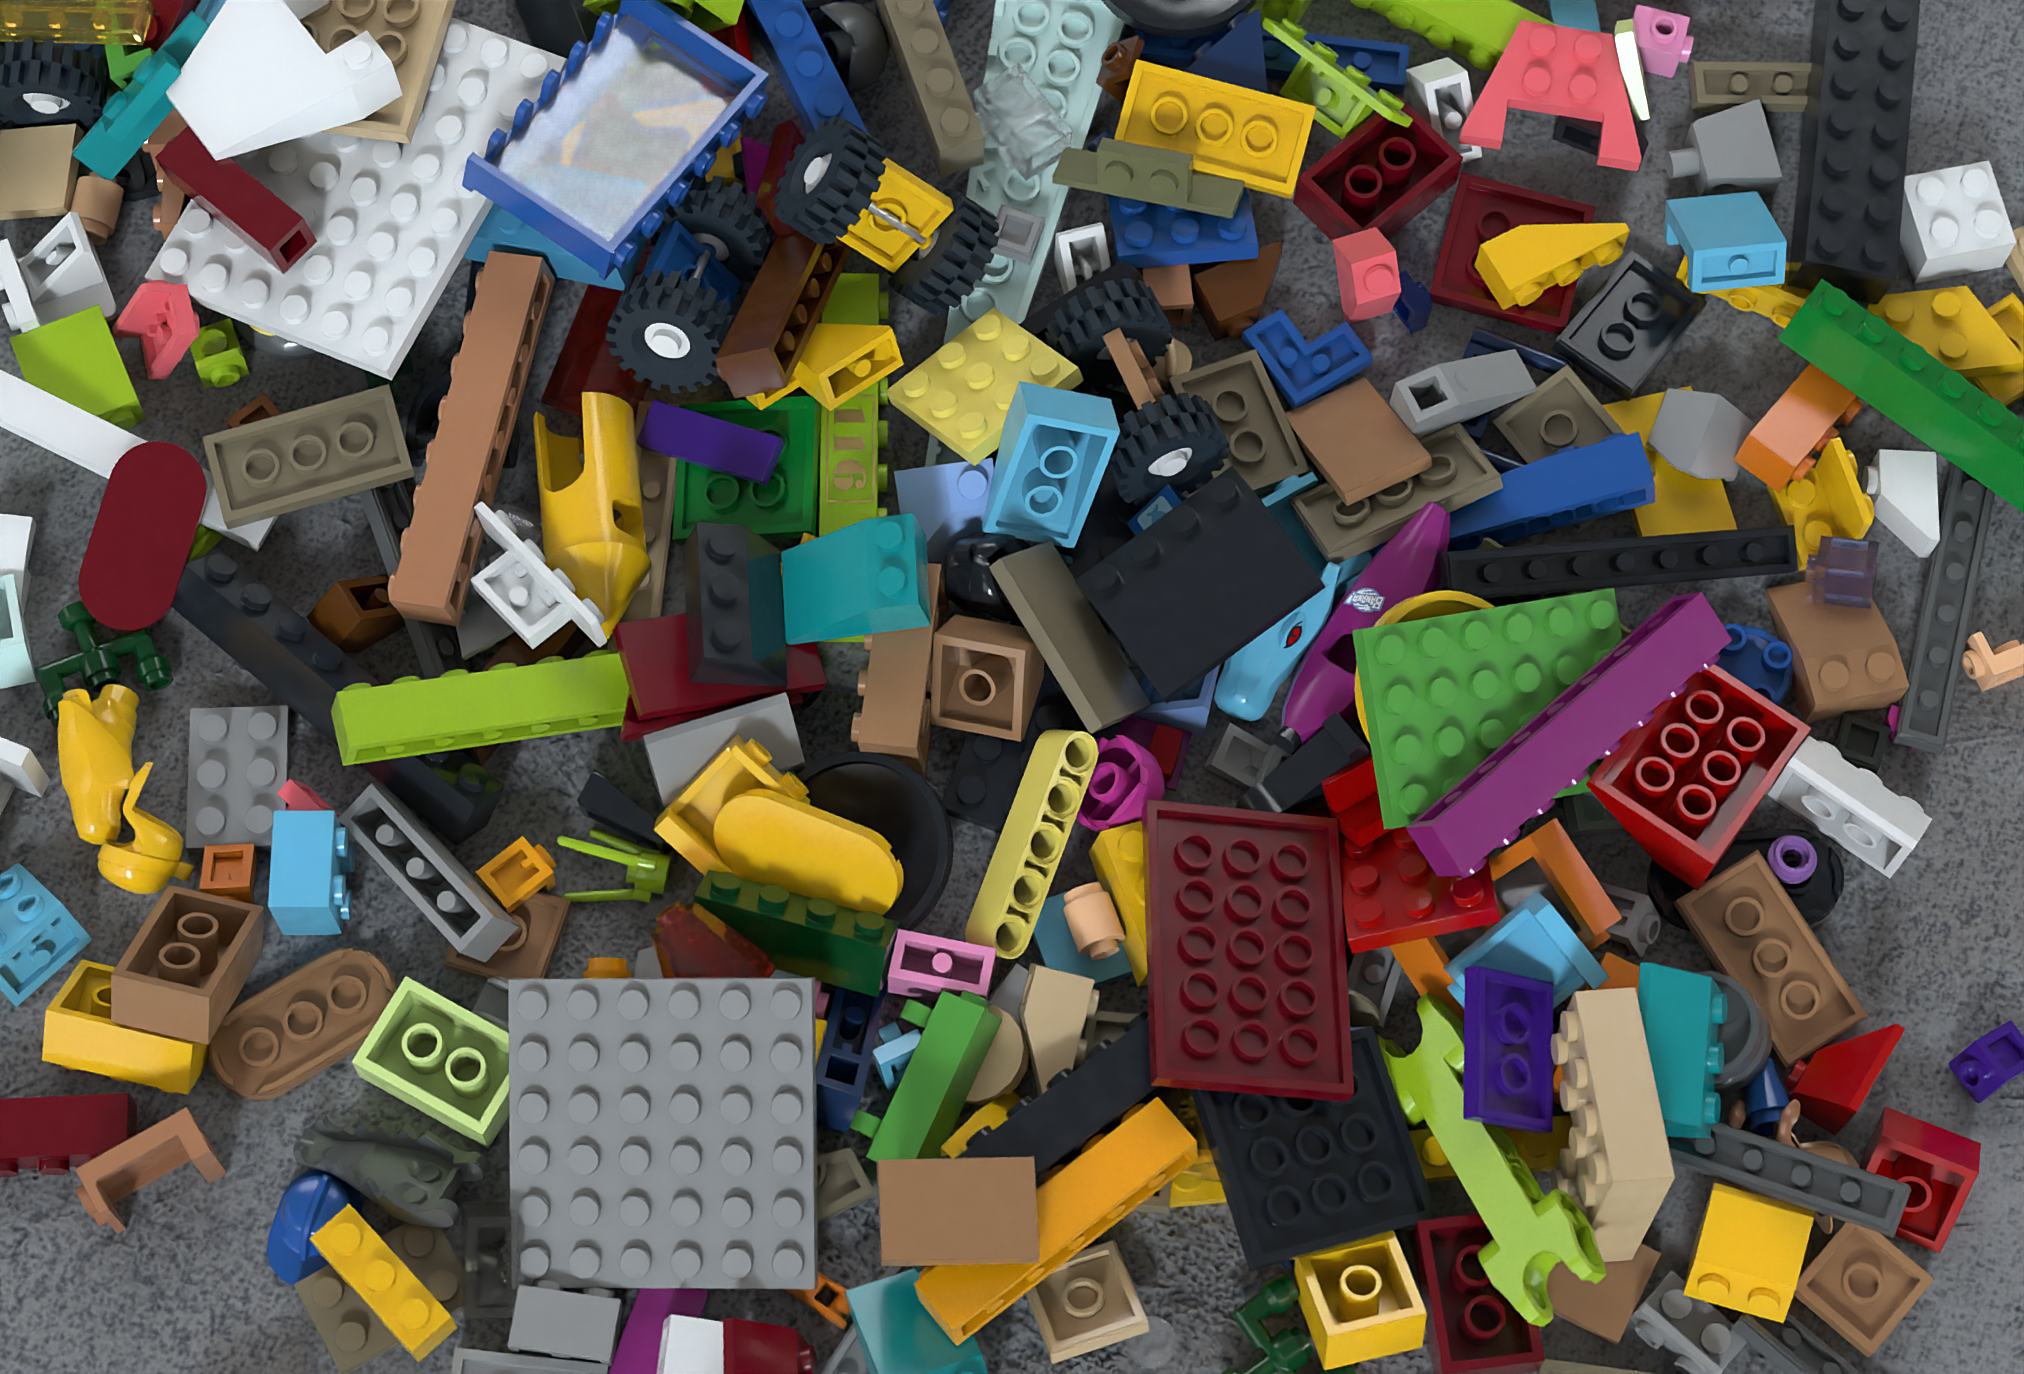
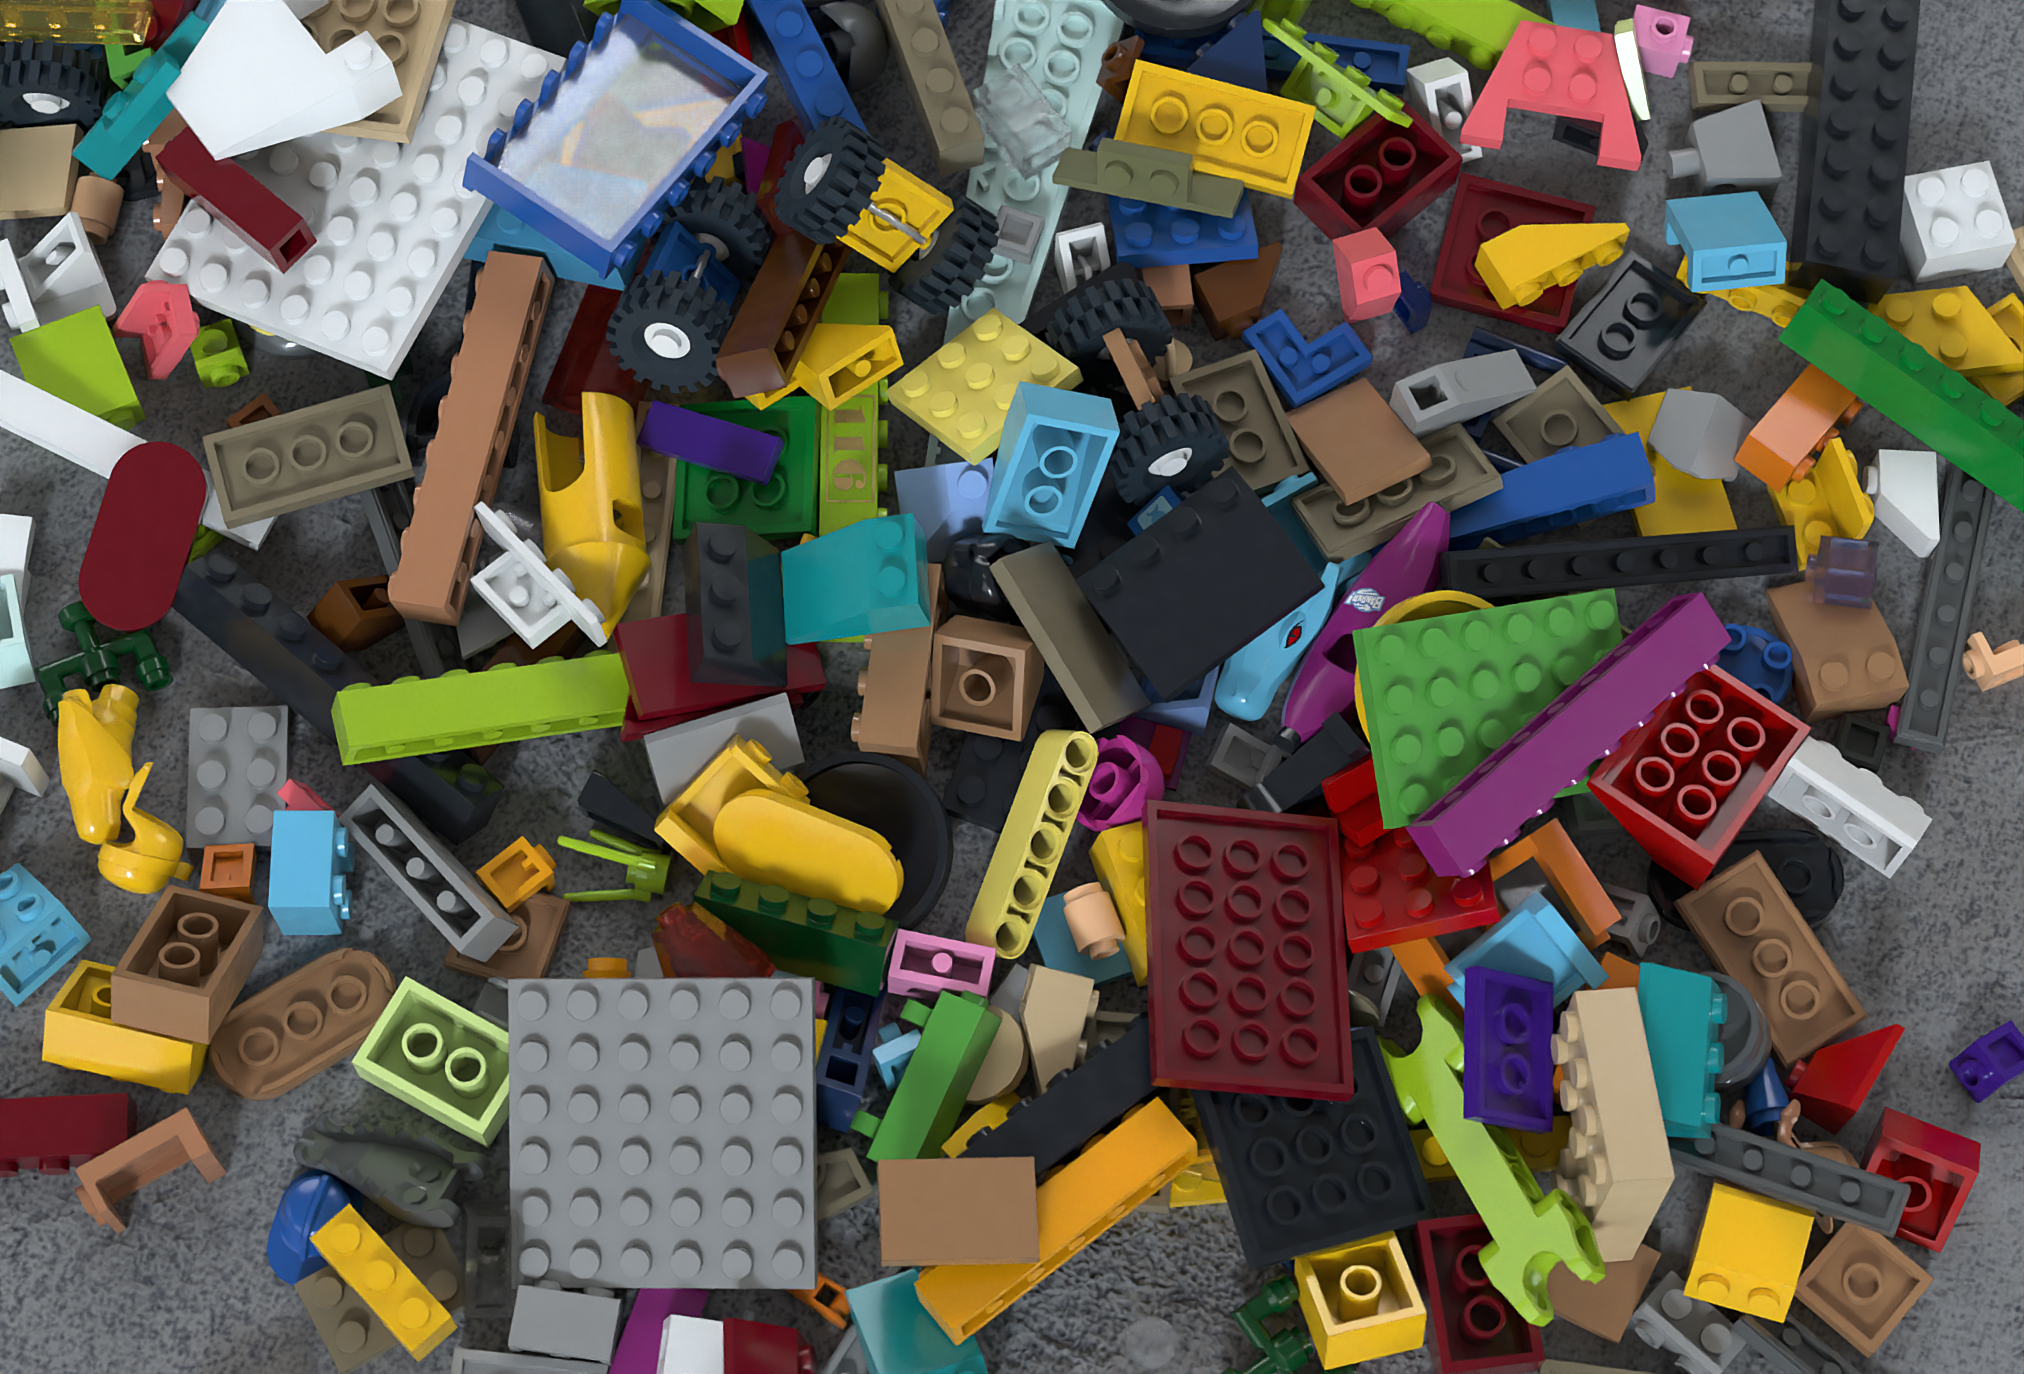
tan tile [1025,1239,1149,1364] -> none
medium lavender plate [1767,835,1817,884] -> none

